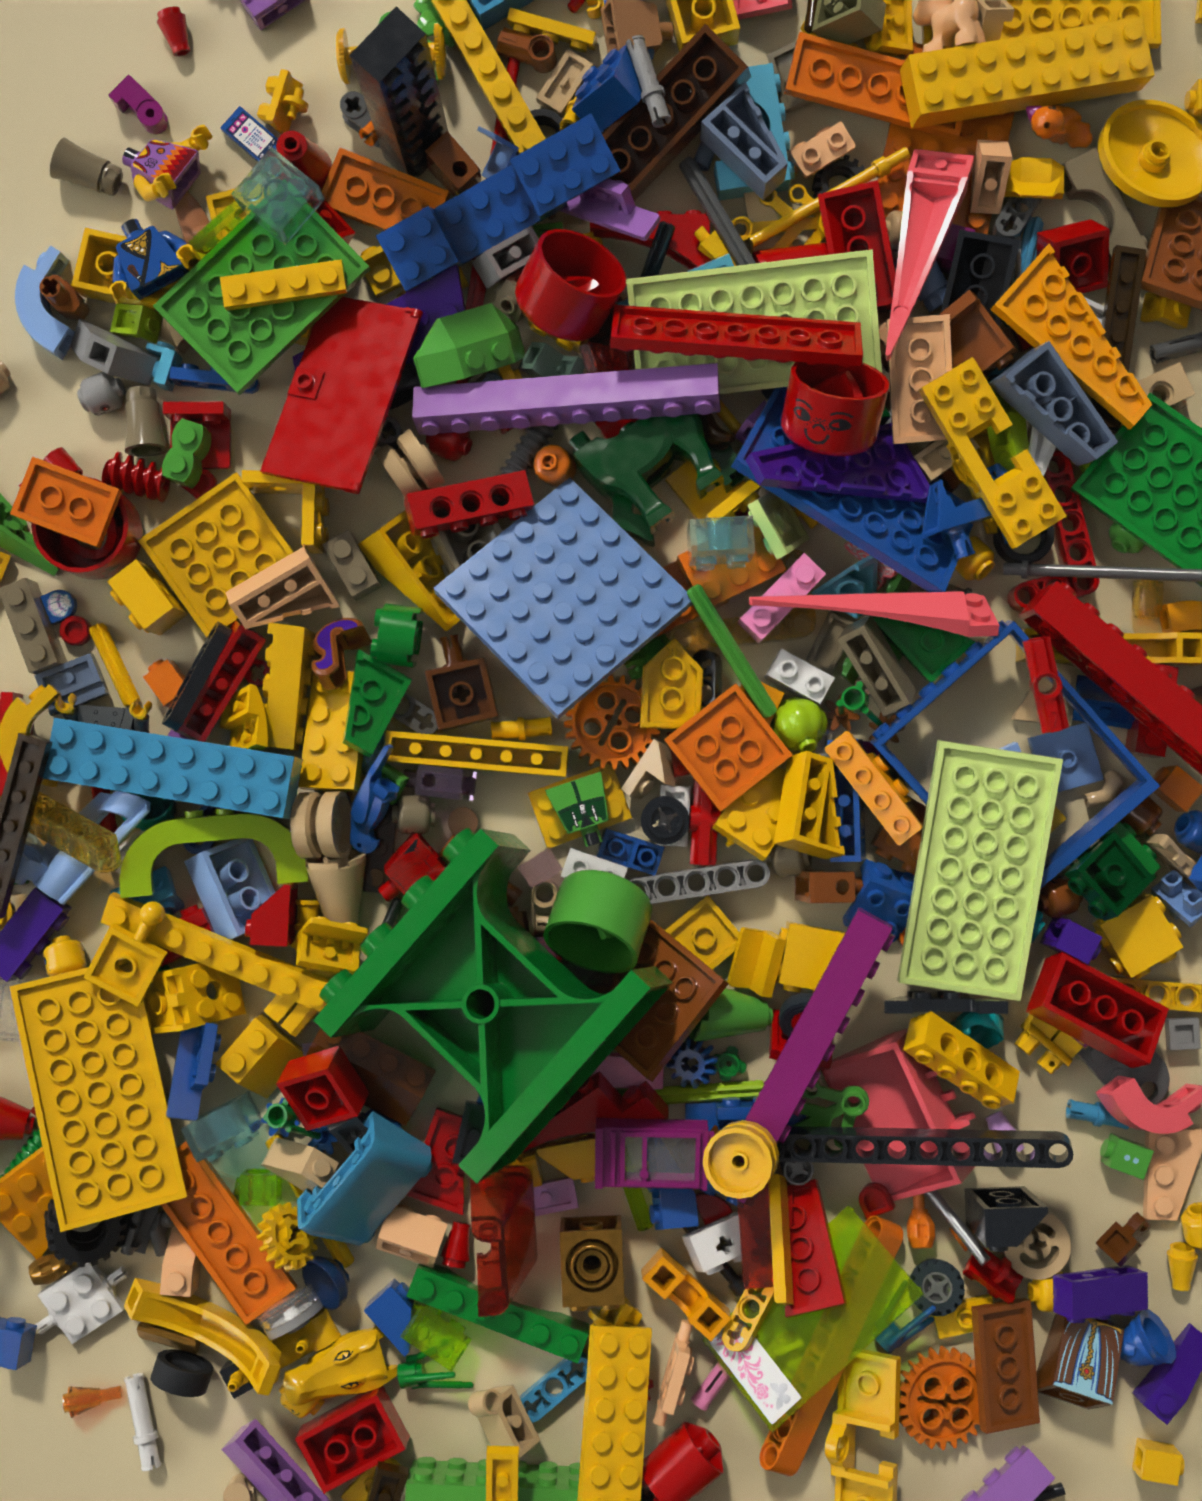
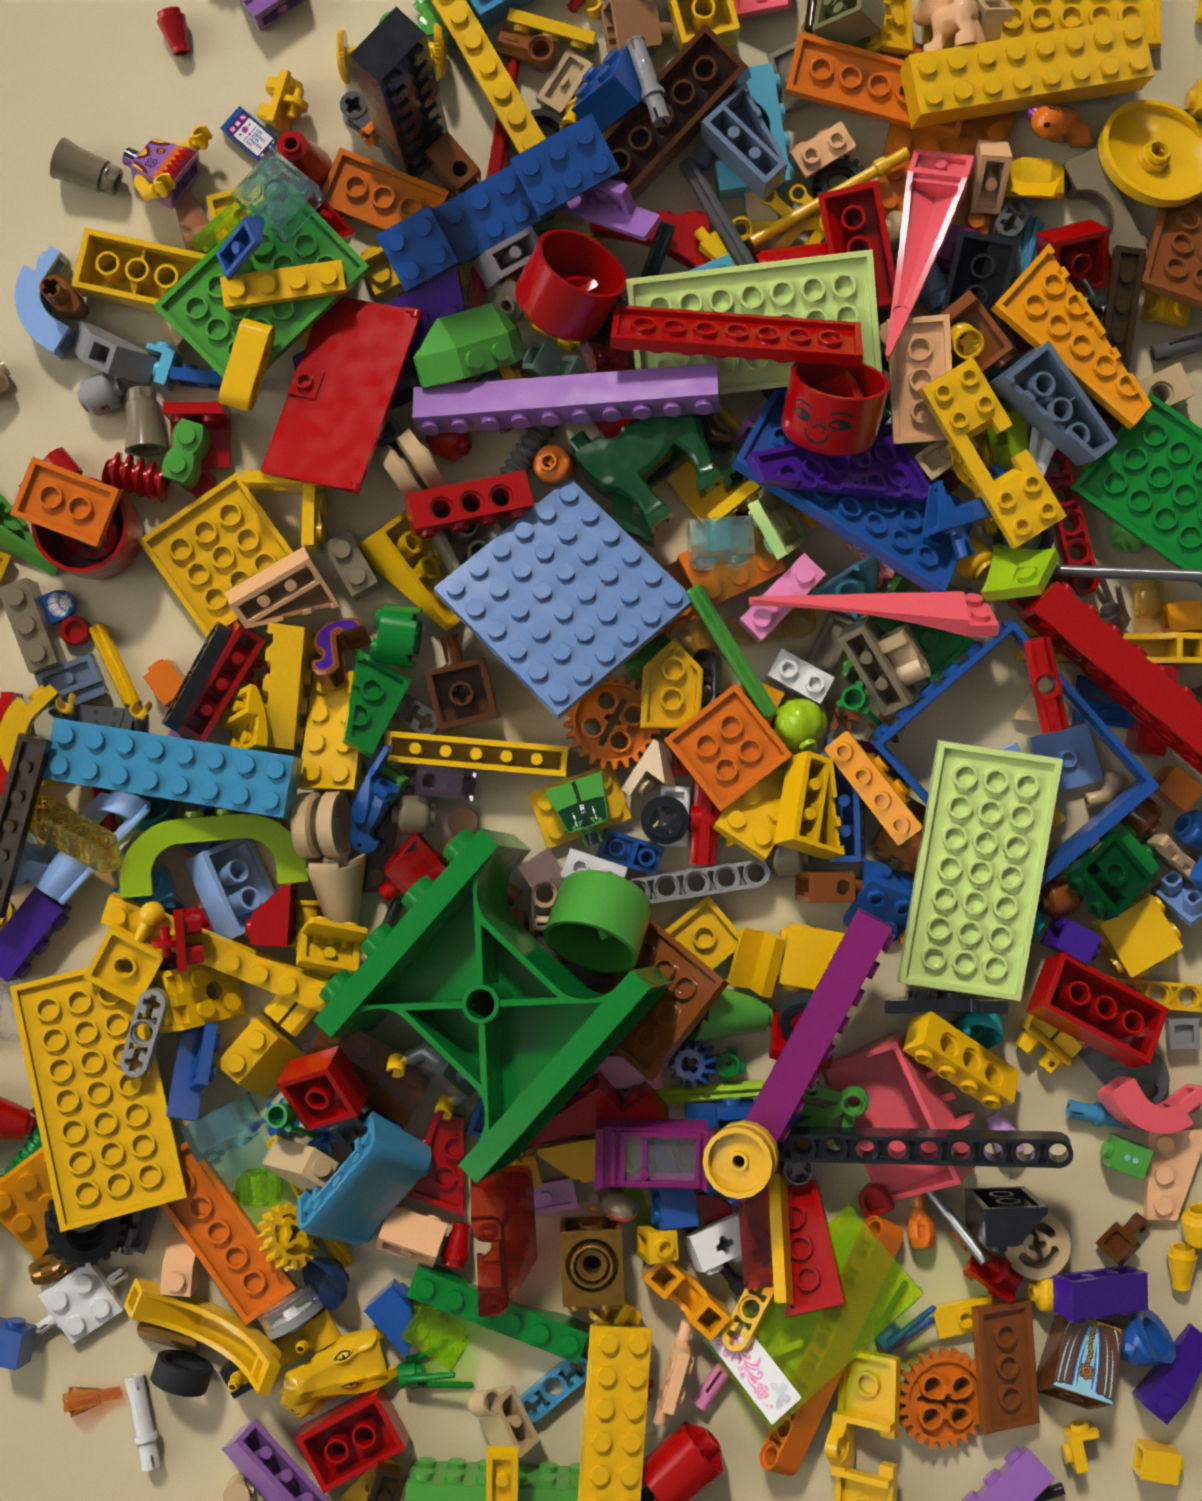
yellow head [43,935,87,977] -> none
yellow brick [107,559,188,636] -> none
magenta leg [108,74,168,135] -> none
blue torso [109,219,201,304] -> none
lime bracket [110,303,162,343] -> none
dark grey arm [148,1210,174,1257] -> none
black plate [452,1100,485,1164] -> none
medium blue bracket [477,126,519,179] -> none
yellow pin [491,716,552,741] -> none
black wheel [908,1259,965,1316] -> none
none -> light grey beam [120,988,170,1077]
none -> red hips [152,909,204,972]
none -> blue slope [216,216,264,280]
none -> yellow beam [219,318,276,412]
none -> dark grey torso [386,1039,477,1120]
none -> dark tan animal [589,1185,639,1223]
none -> yellow bracket [636,1224,679,1265]
none -> tan leg [877,623,931,686]
none -> yellow wheel [950,322,984,359]
none -> lime plate [981,544,1060,602]
none -> yellow bracket [1061,1419,1100,1474]
none -> flat silver plant [1075,564,1131,631]
none -> pearl dark grey hand [1081,278,1108,315]

